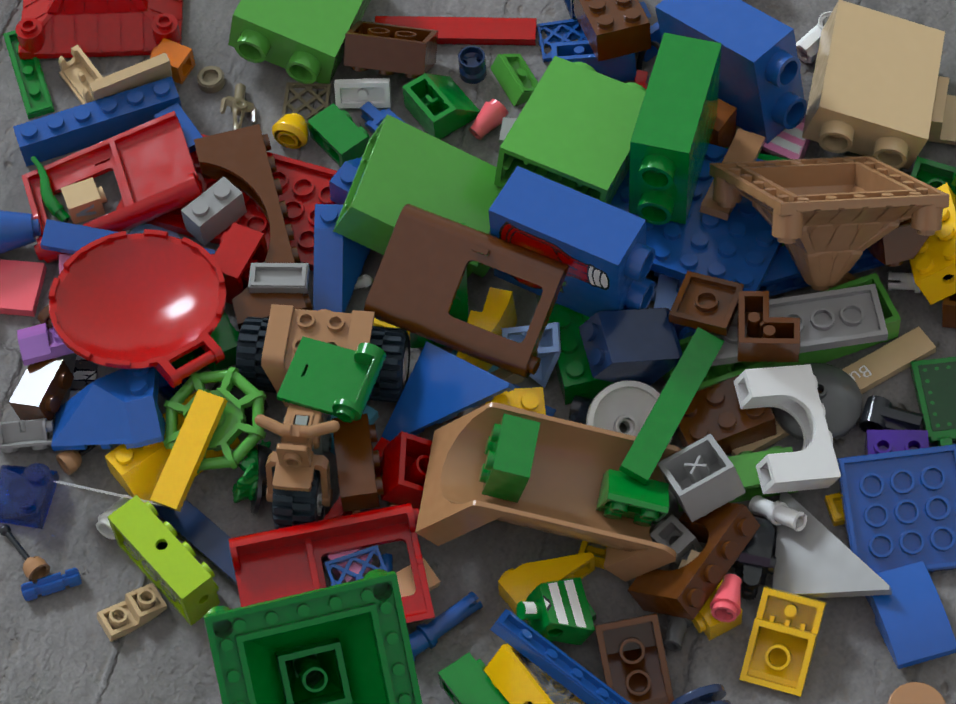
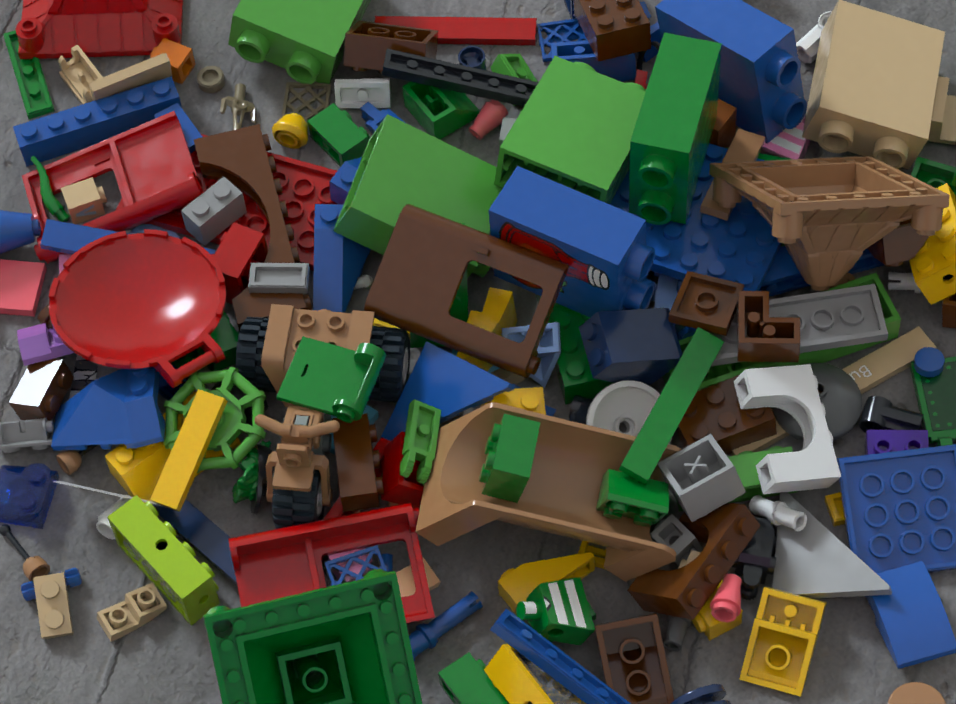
none -> tan plate [33,572,73,639]
none -> black plate [381,48,539,107]
none -> bright green hinge [399,399,441,484]
none -> blue tile [914,347,945,377]

